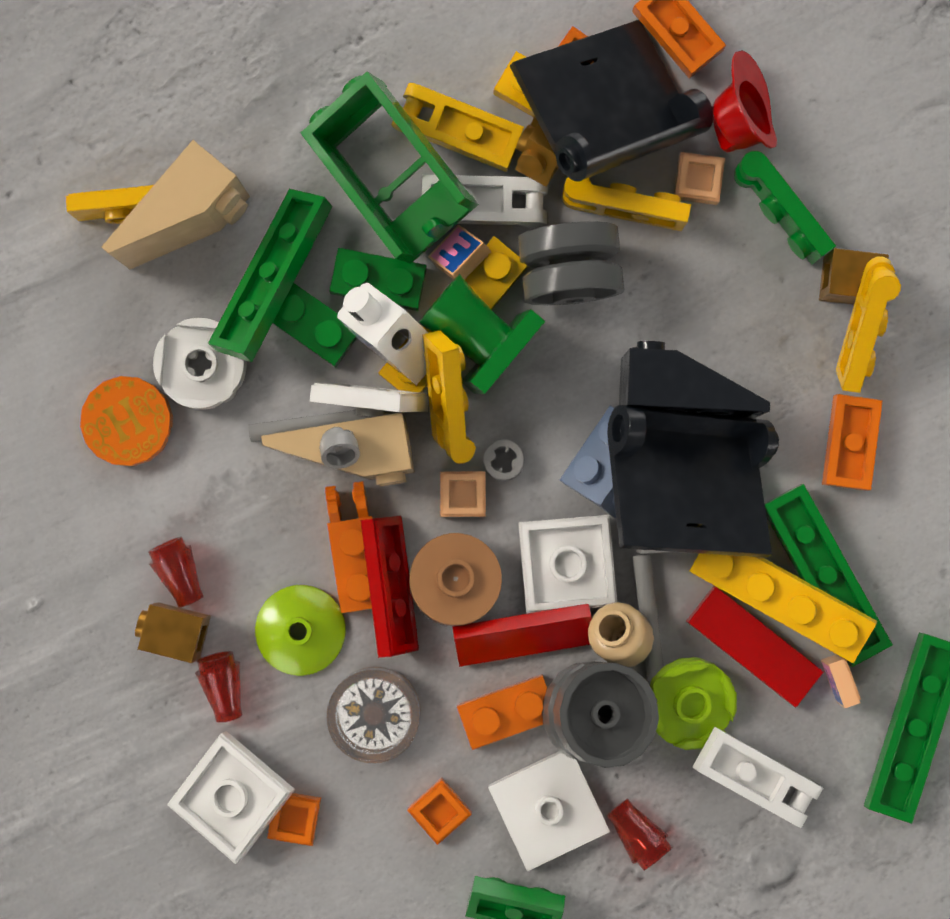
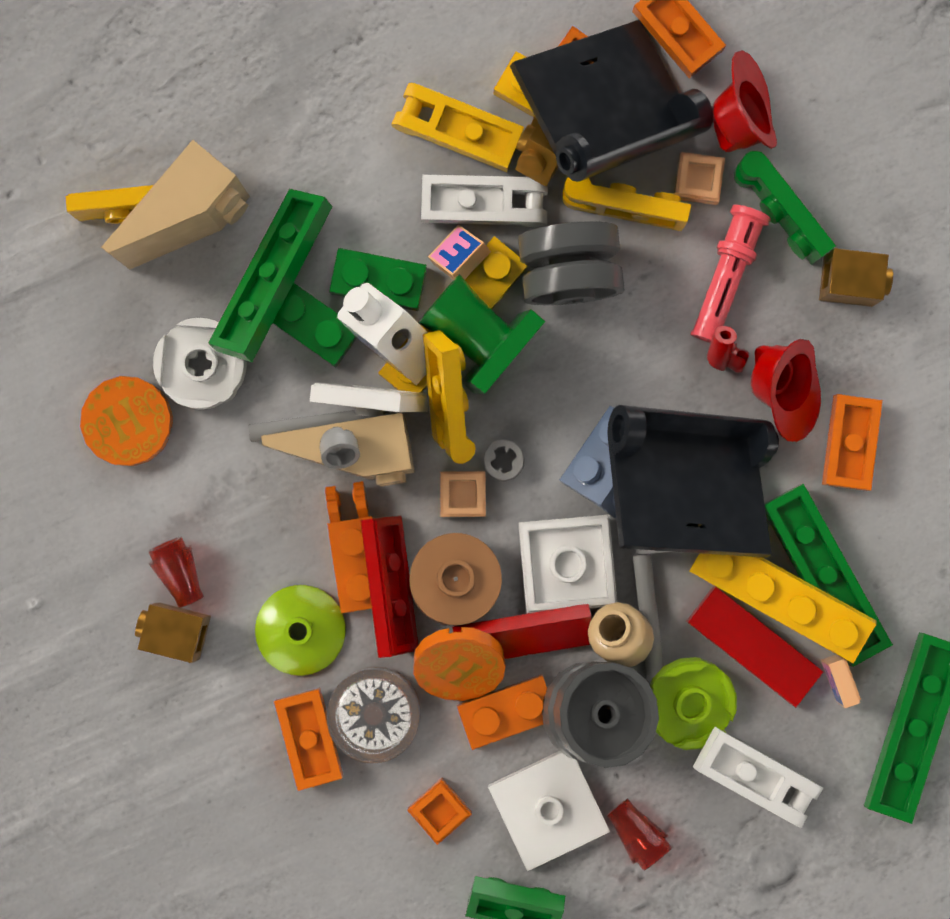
white plate [167,731,295,864] -> none
clear red cone [195,651,243,723] -> none
orange tile [267,793,321,846] -> none
green door [300,71,479,264] -> none
black slope [619,341,770,418] -> none
yellow plate [836,257,901,393] -> none
none -> orange plate [274,688,344,791]
none -> orange tile [413,627,506,701]
none -> coral pin [690,205,771,343]
none -> red arm [707,326,750,373]
none -> red piece [751,339,821,442]

